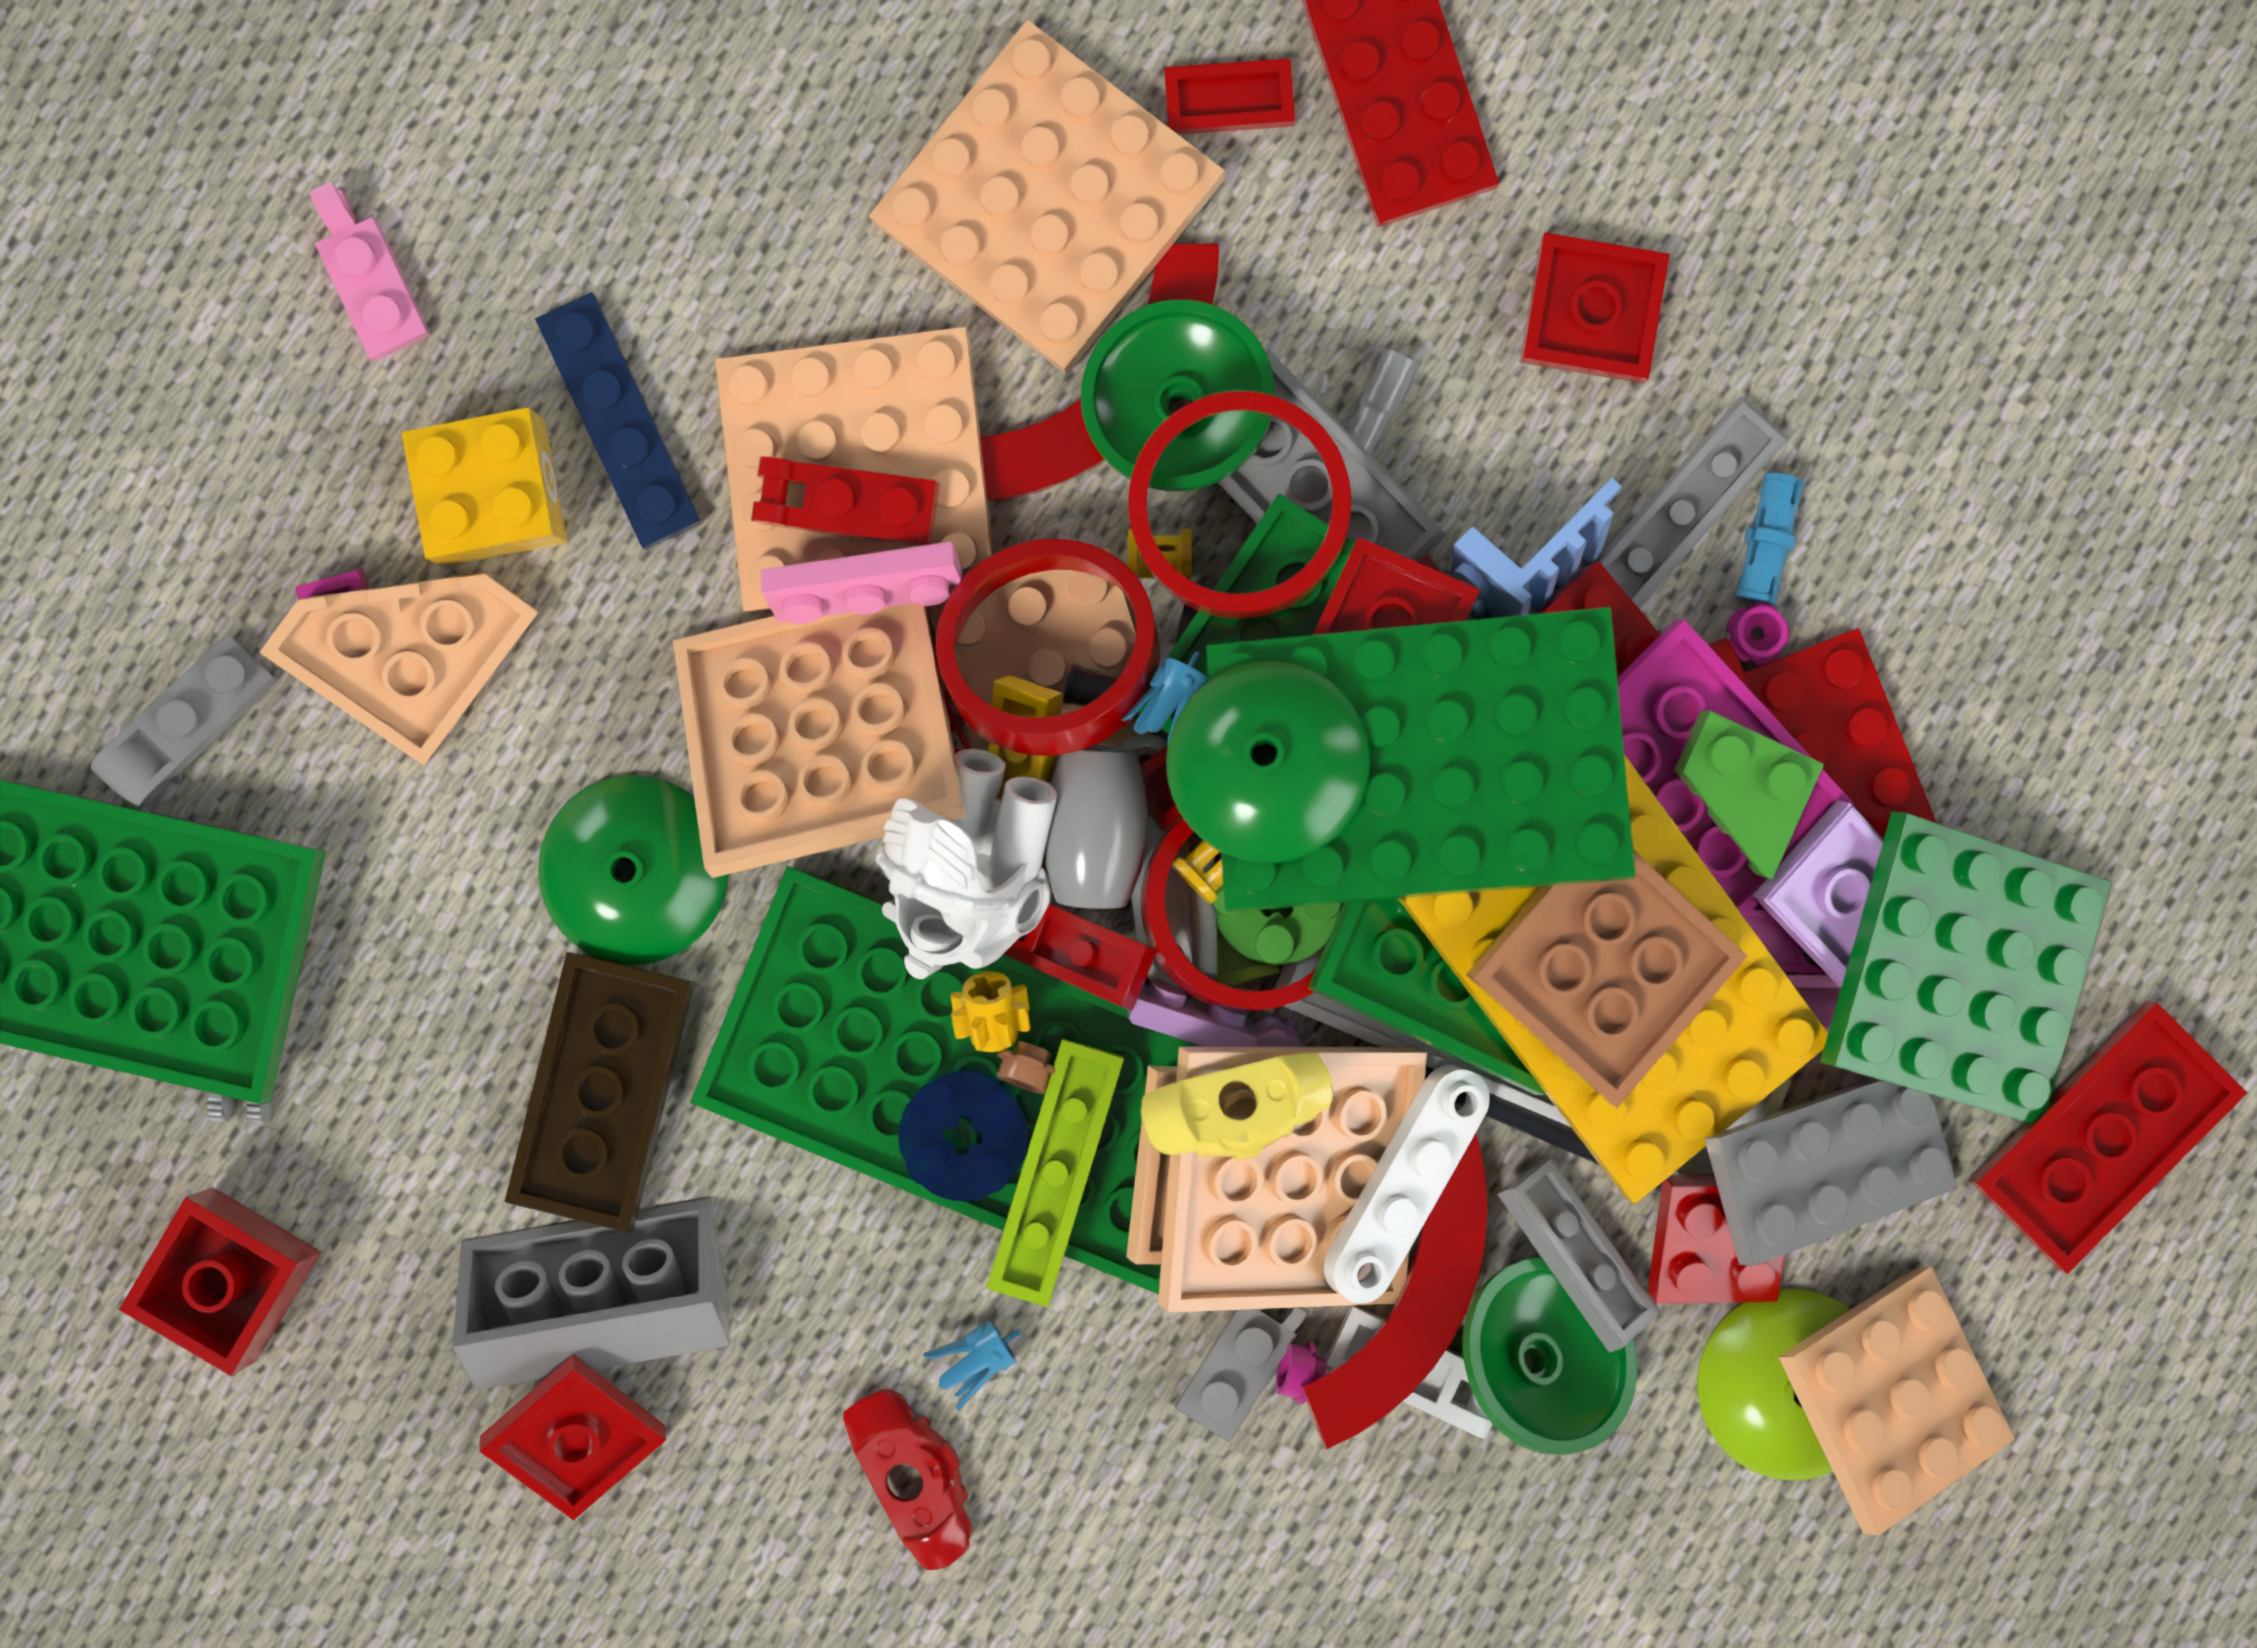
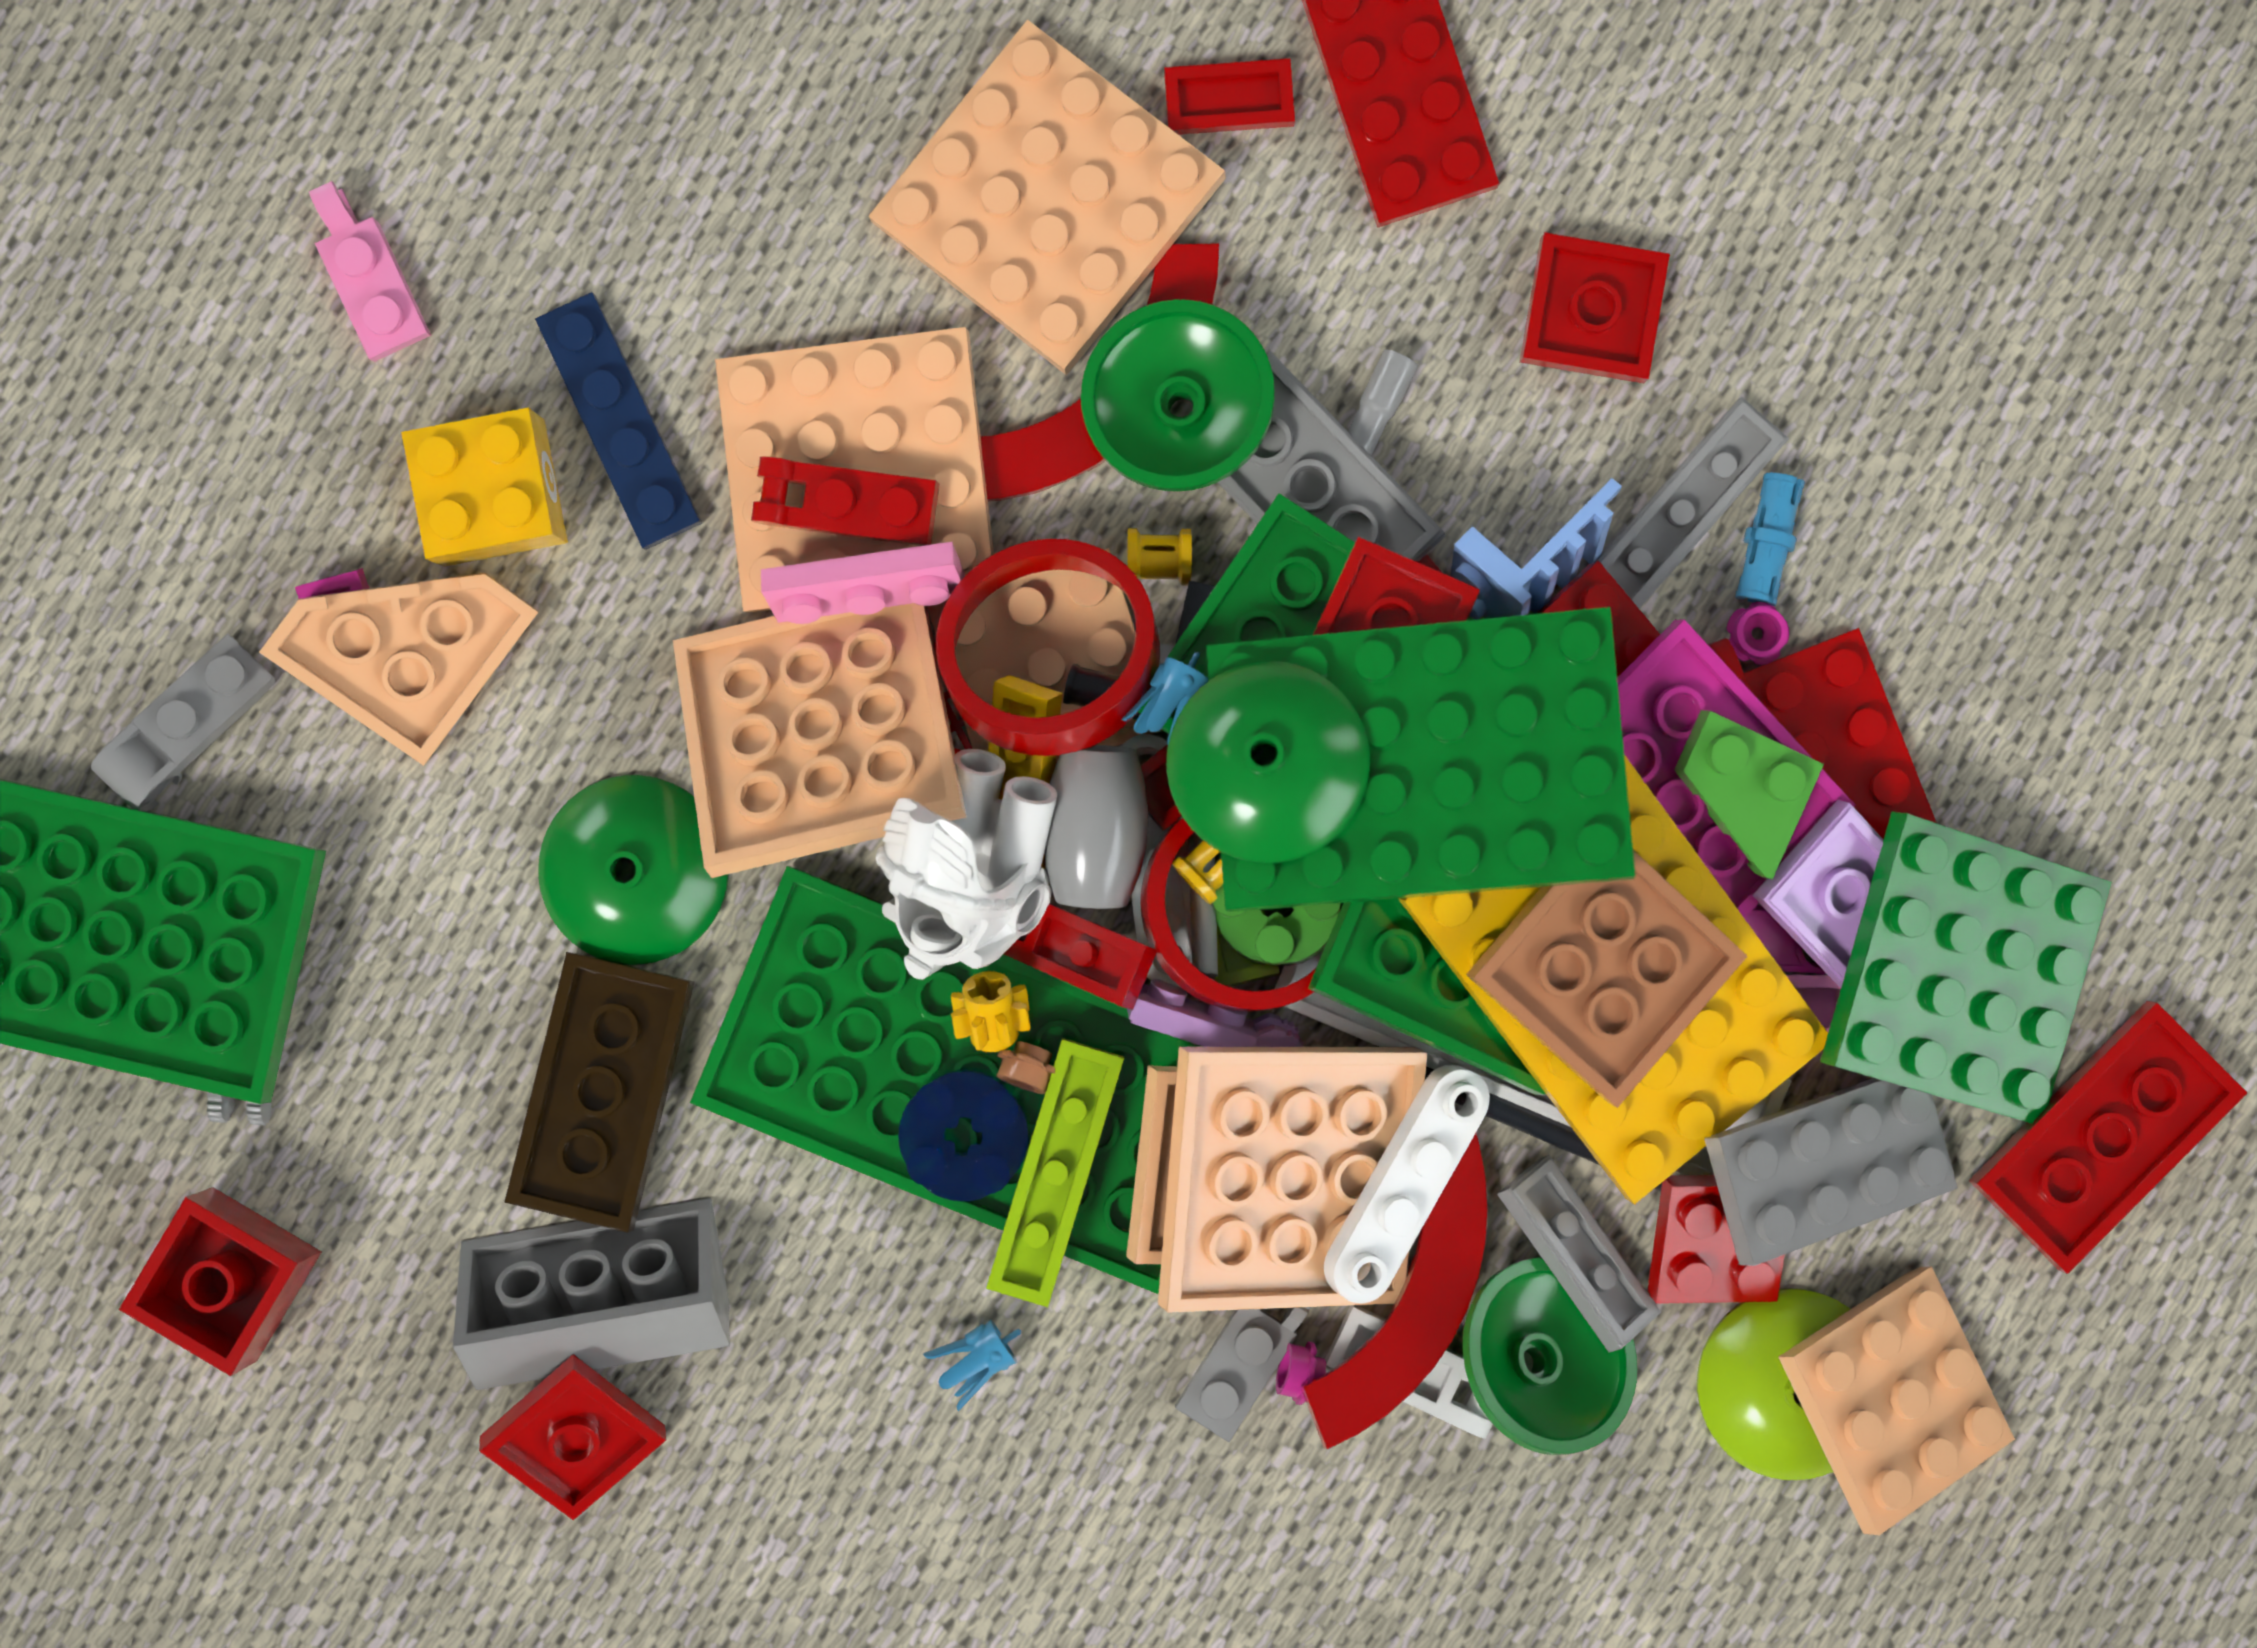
red piece [843,1389,972,1570] -> none
red piece [1128,391,1351,619] -> none
light yellow piece [1140,1053,1332,1160] -> none

